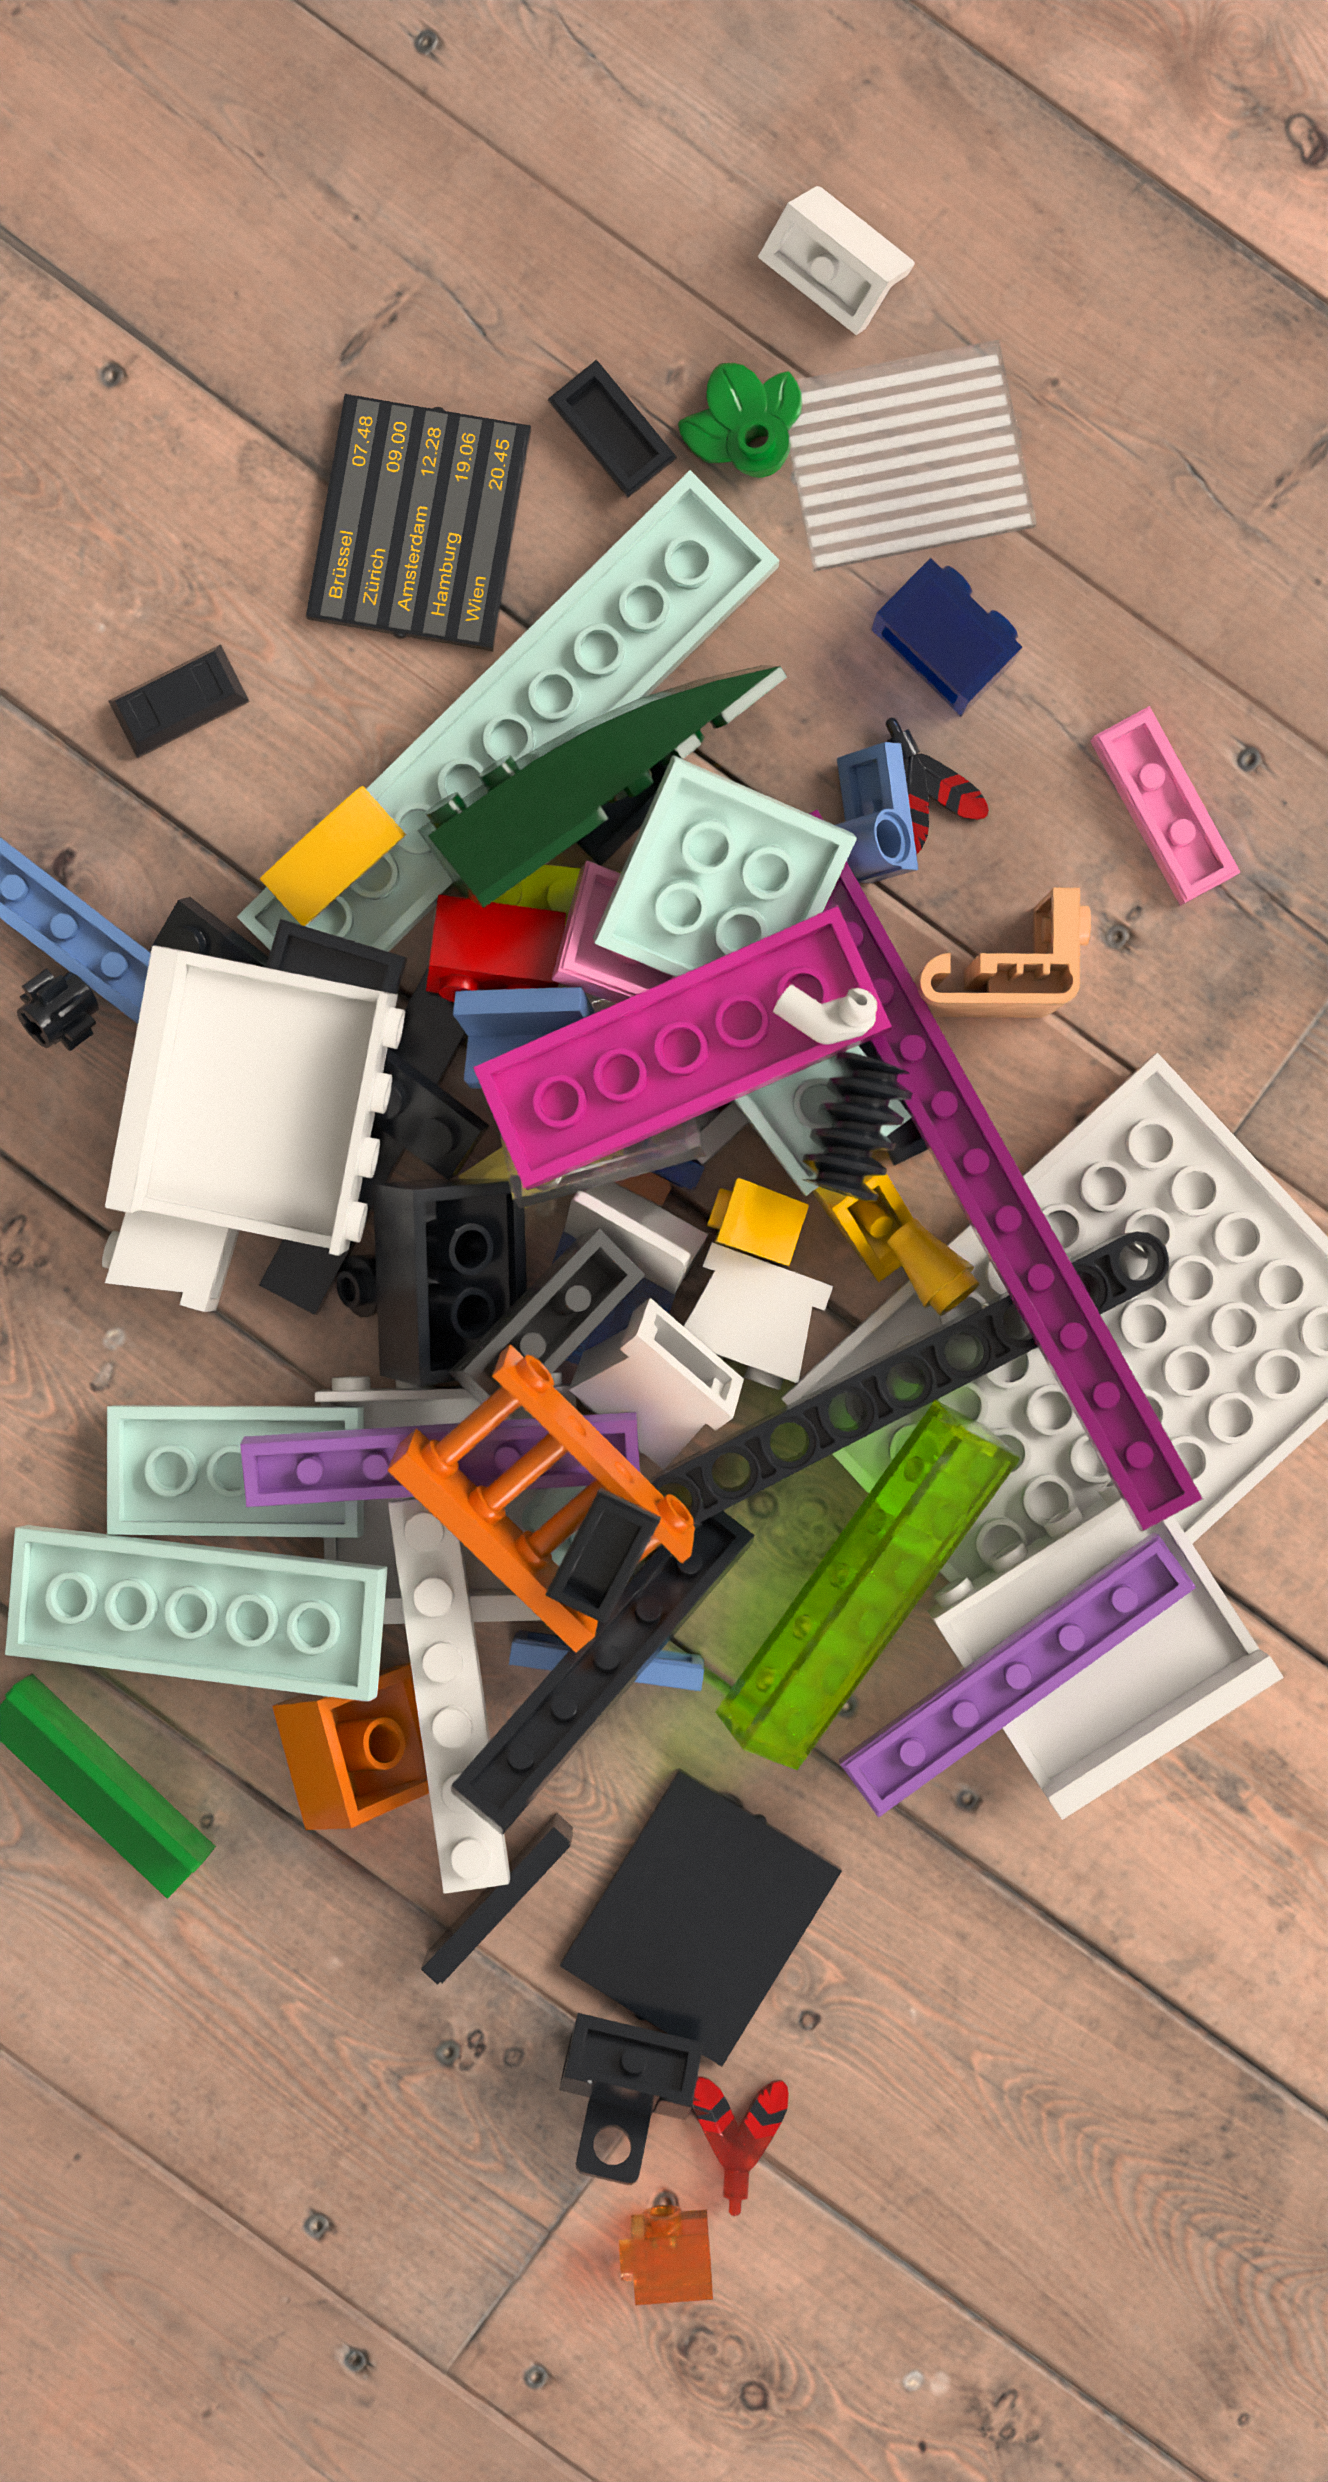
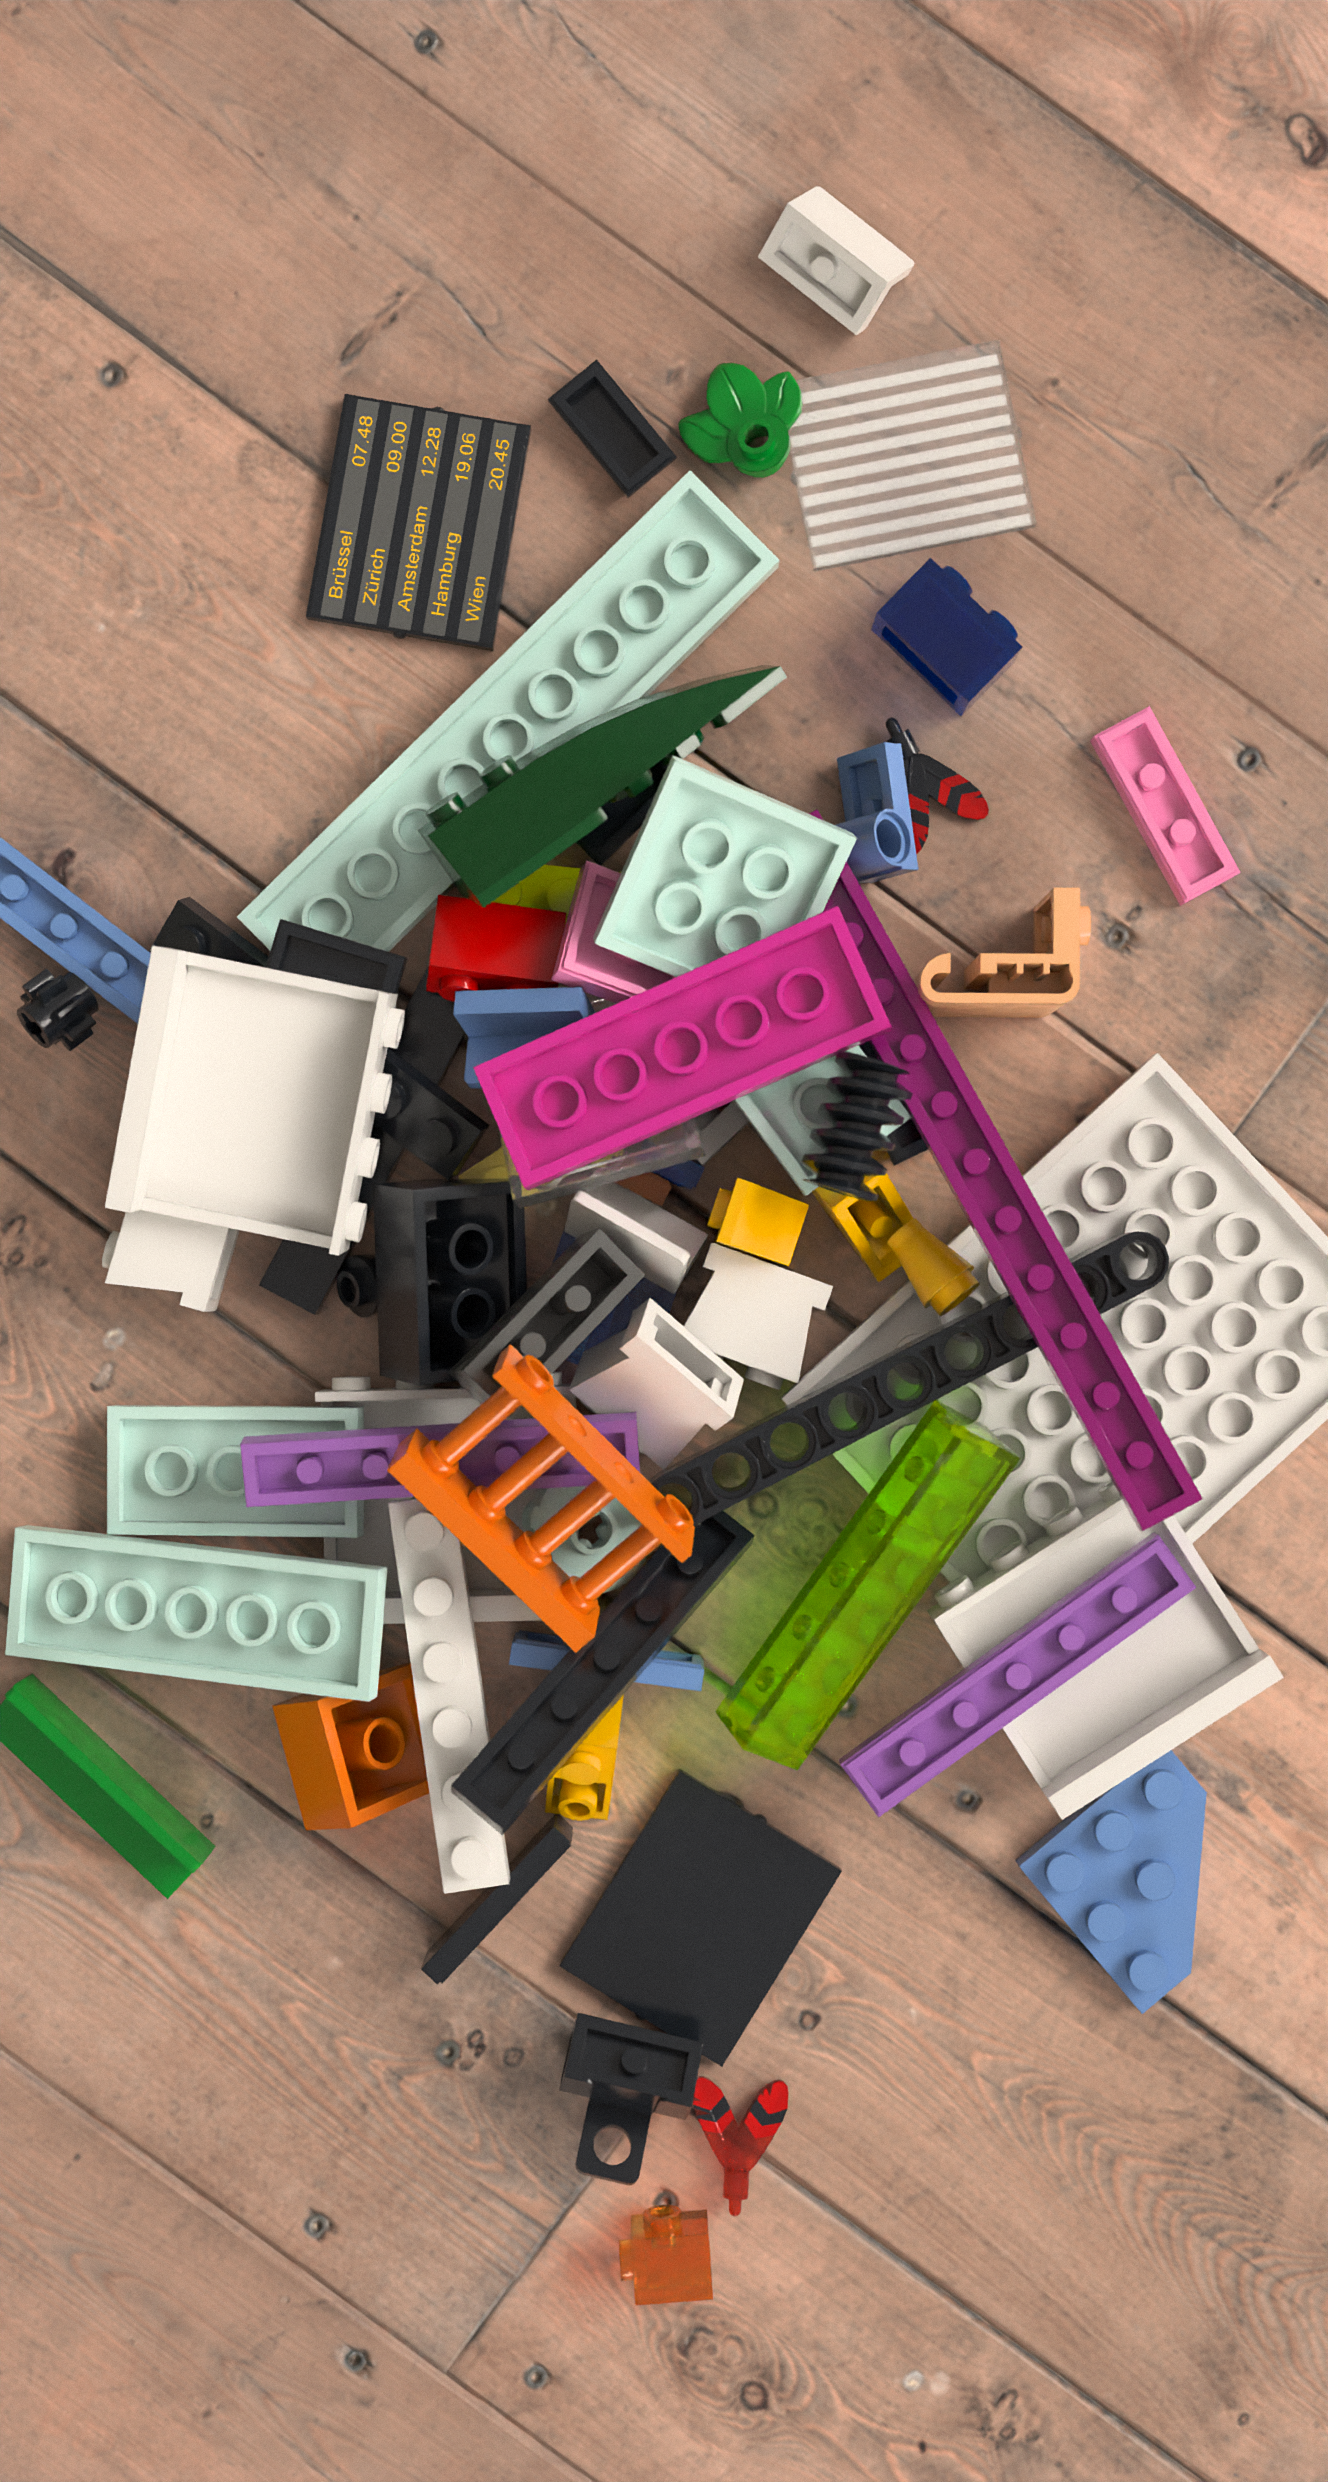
black tile [108,644,250,758] -> none
yellow slope [259,786,406,926] -> none
black tile [545,1488,661,1624] -> none
white arm [773,985,877,1045] -> none
none -> yellow slope [545,1694,624,1821]
none -> medium blue plate [1015,1750,1207,2014]

